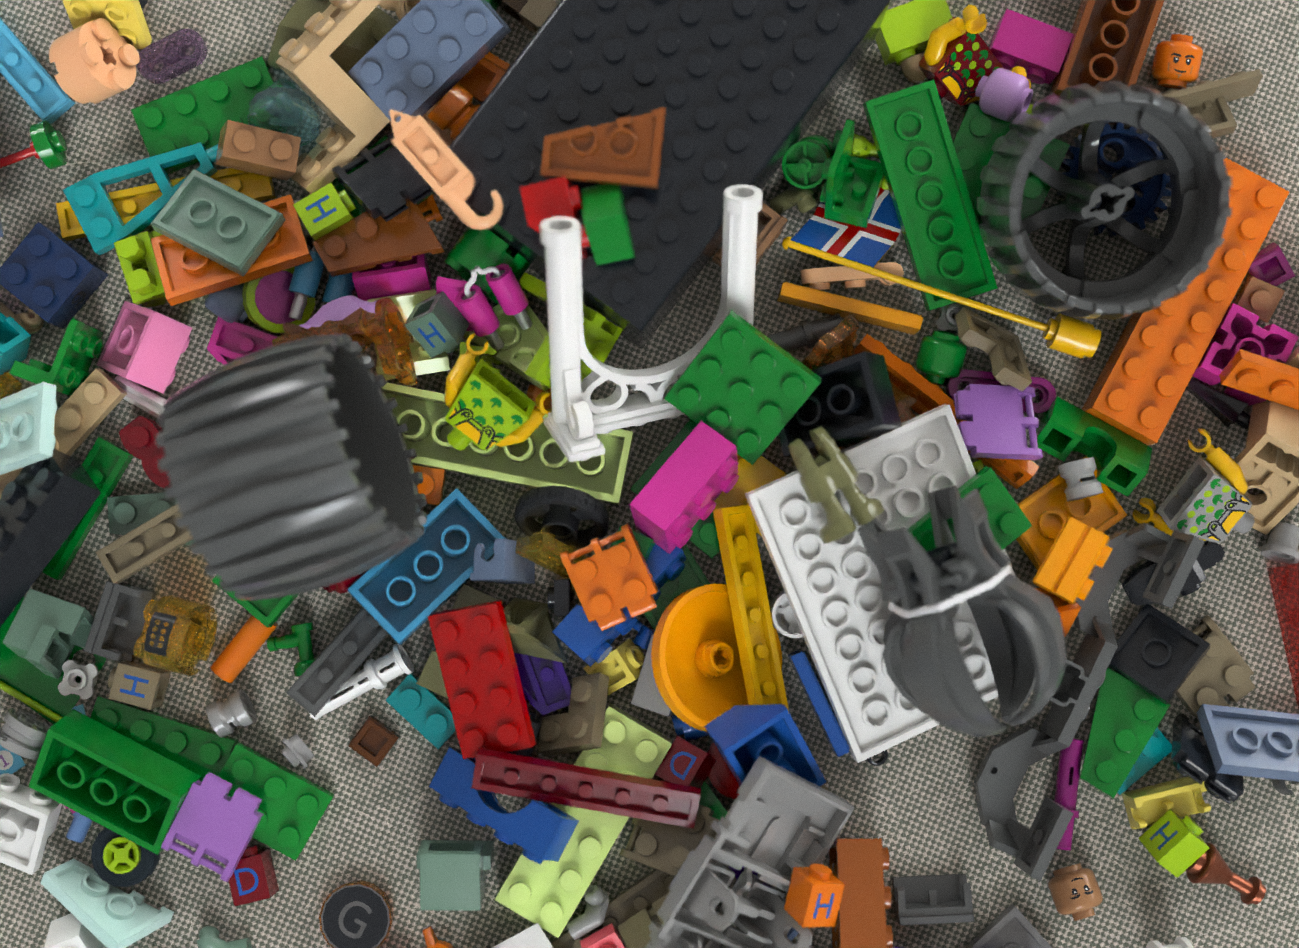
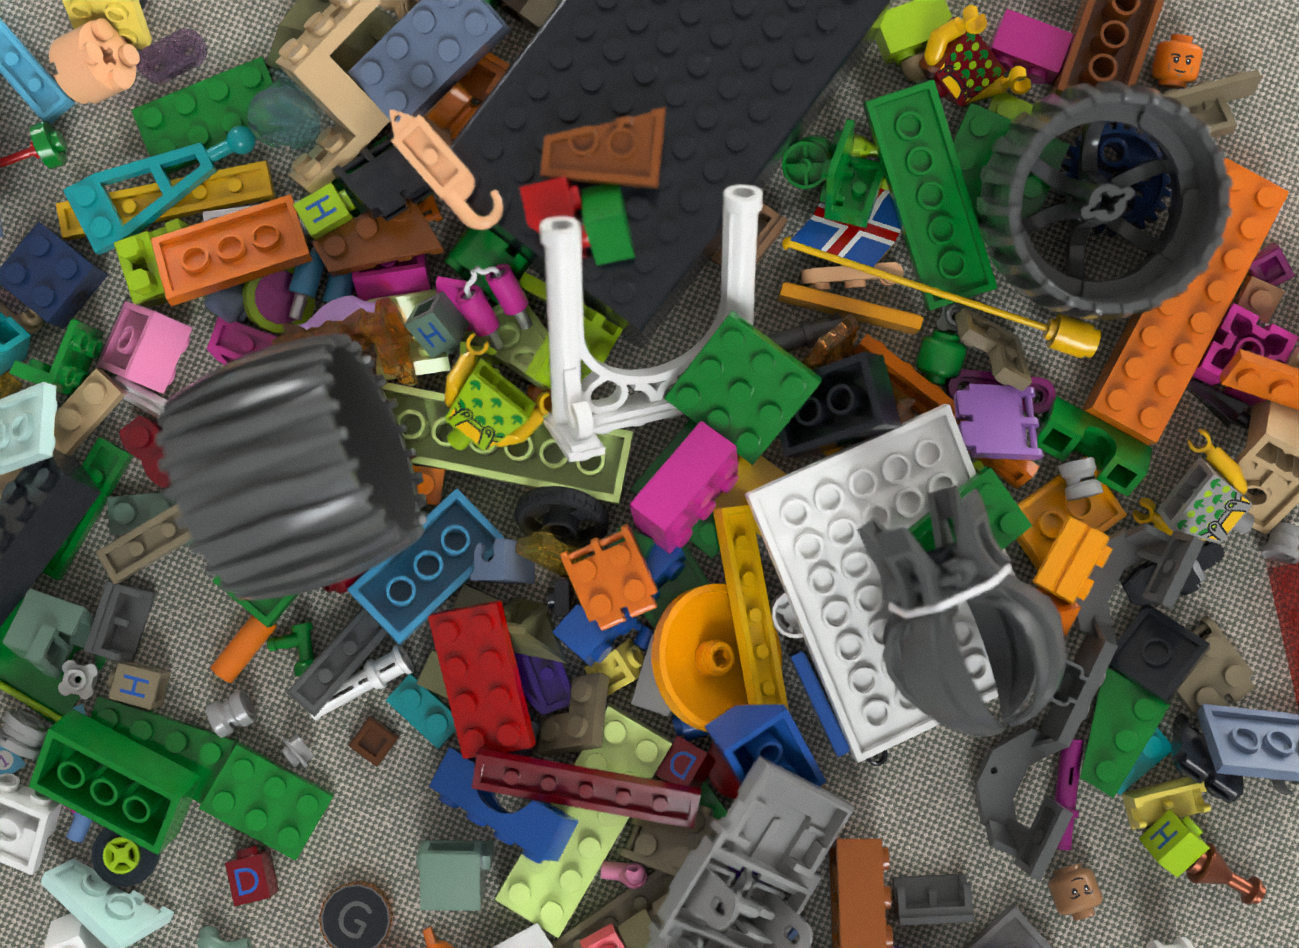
clear yellow brick [134,595,217,677] -> none
sand green tile [151,169,285,277] -> none
medium lavender plate [161,772,263,882] -> none
medium nougat brick [215,120,301,181] -> none
light grey arm [566,885,609,940] -> none
olive arm [769,186,817,215] -> none
orange brick [784,863,845,927] -> none
olive piece [788,426,885,544] -> none
lavender head [975,68,1033,122] -> none
none -> bright pink arm [601,860,647,889]

